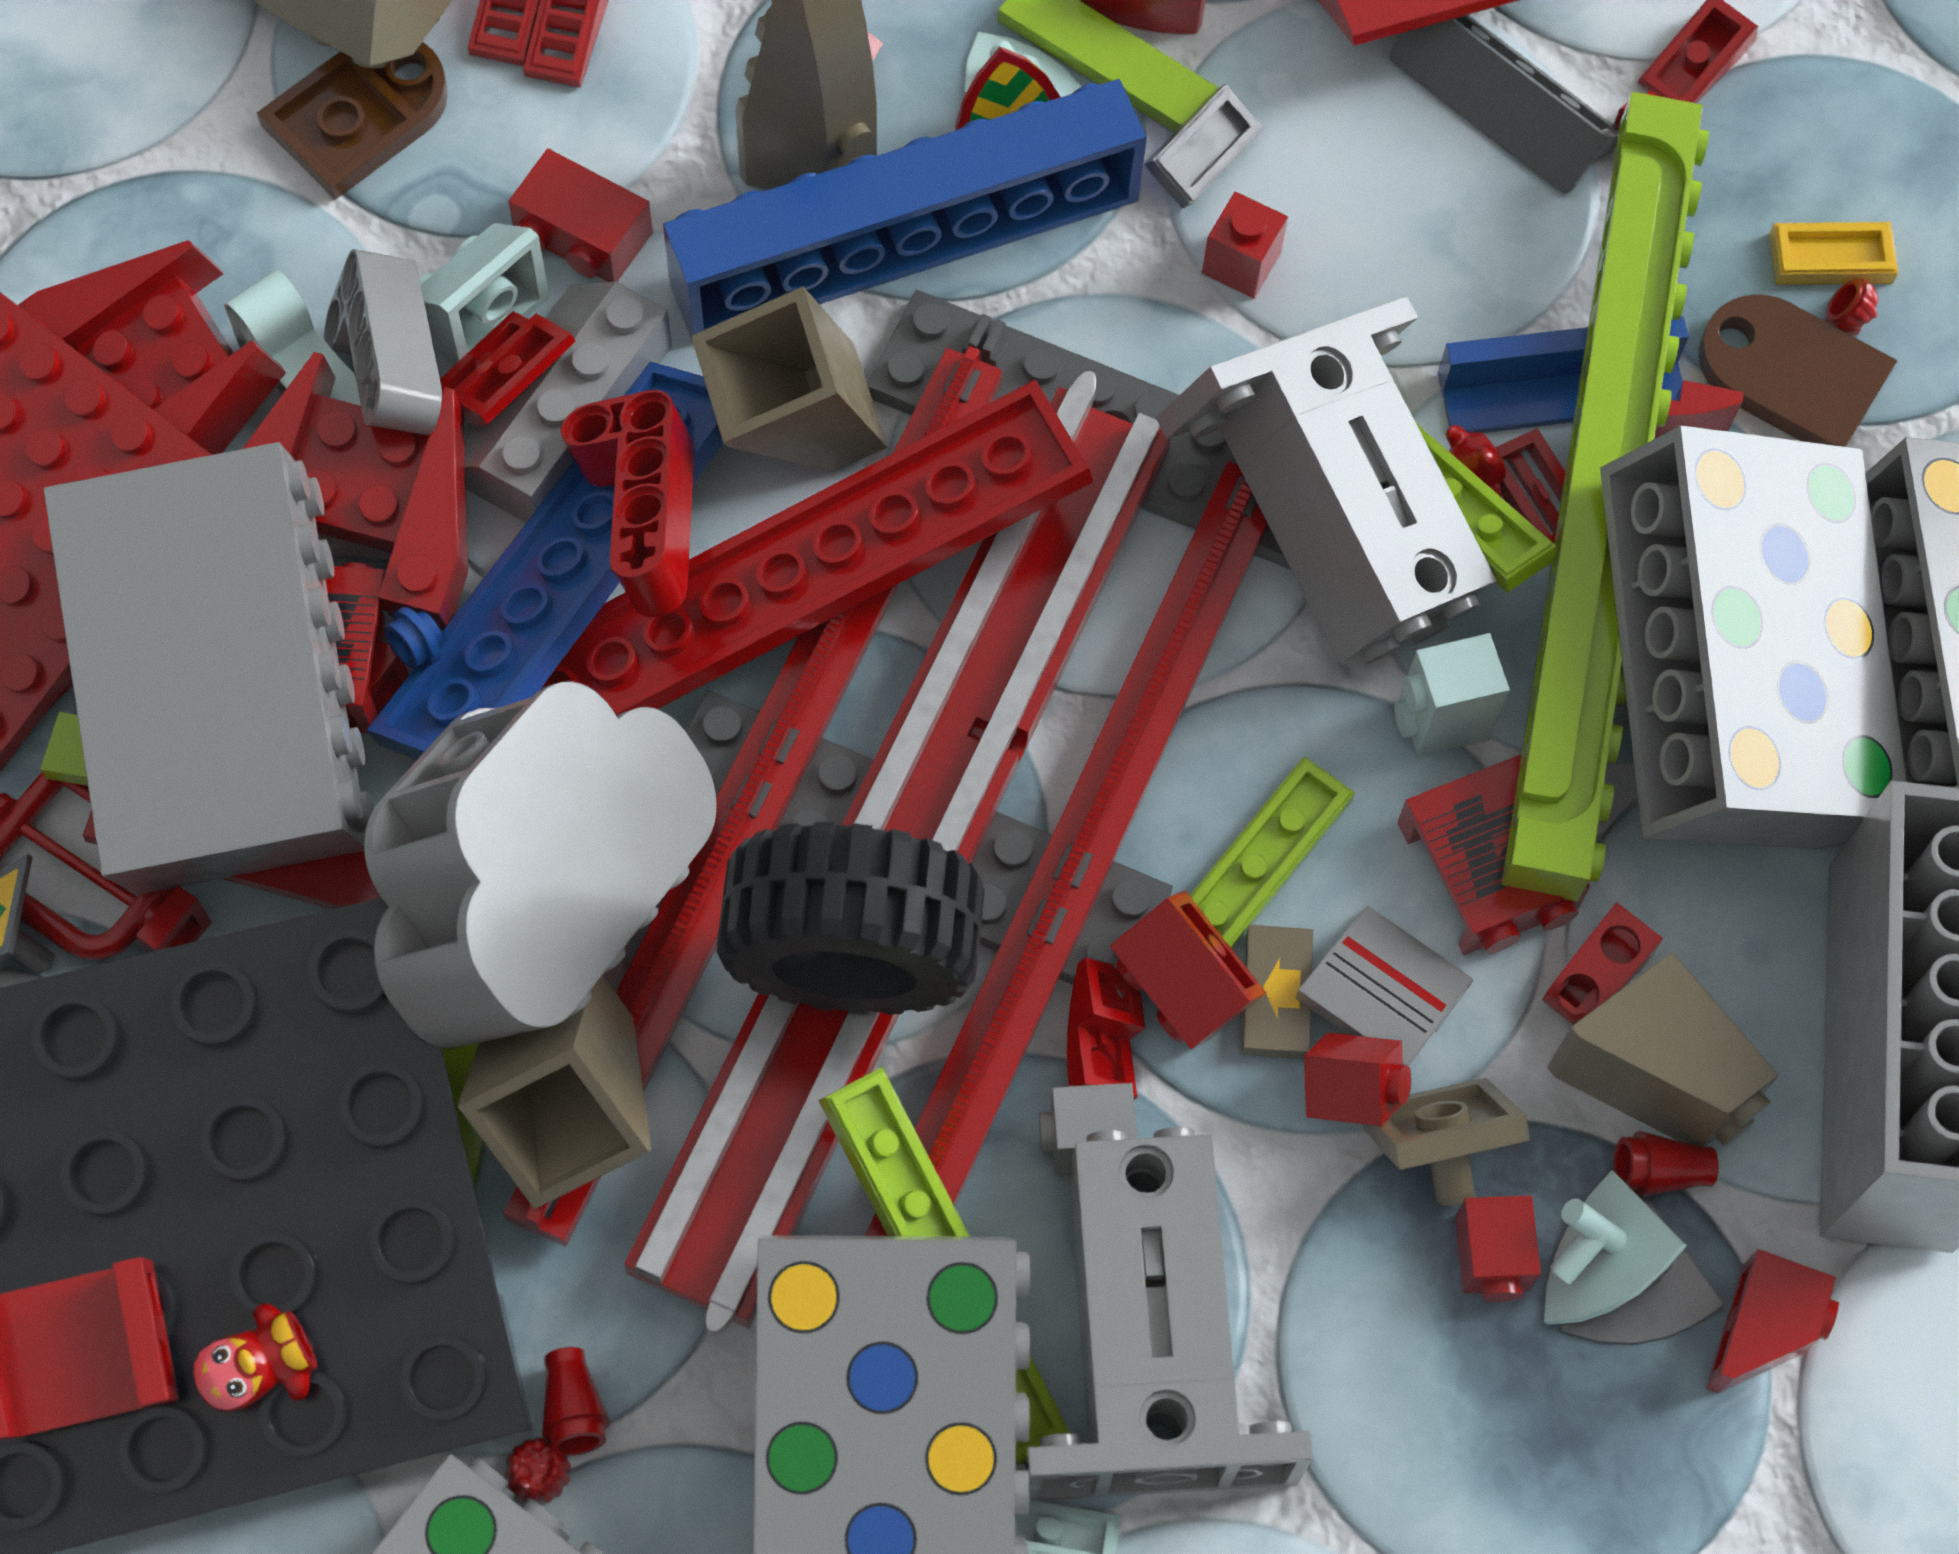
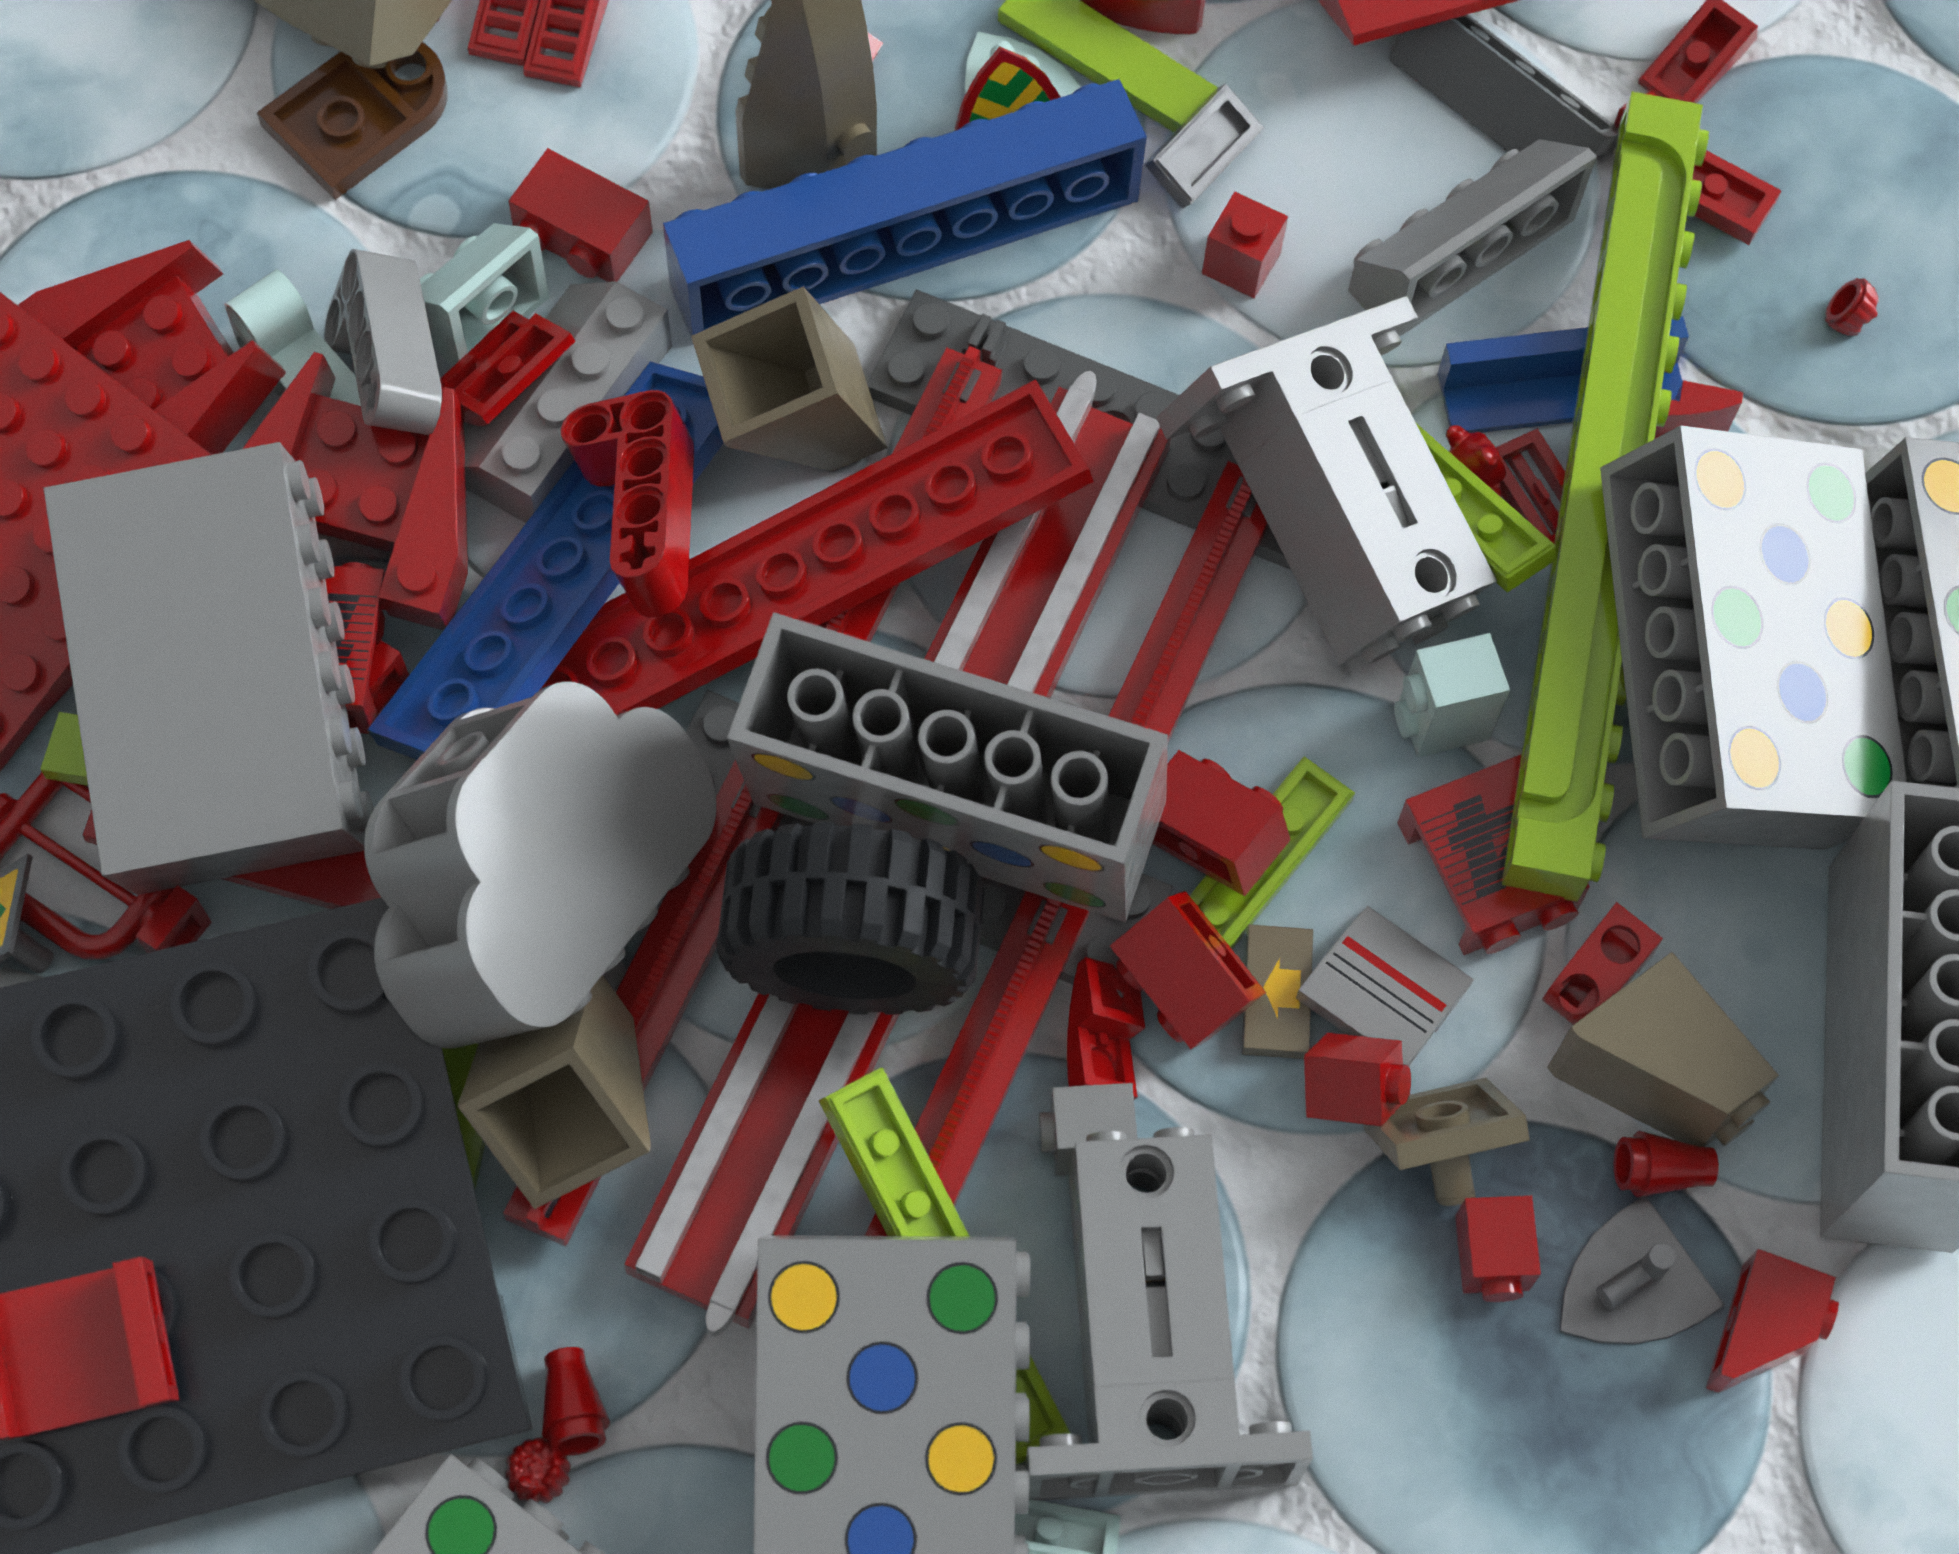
animal [193,1303,317,1413] -> none
blue plate [384,606,443,669] -> none
light aqua shield [1544,1170,1687,1325] -> none
reddish brown tile [1699,294,1898,447] -> none
yellow tile [1769,222,1898,285] -> none
none -> light grey brick [727,612,1168,922]
none -> red brick [1152,750,1291,896]
none -> light grey slope [1348,139,1597,337]
none -> red plate [1692,150,1782,245]

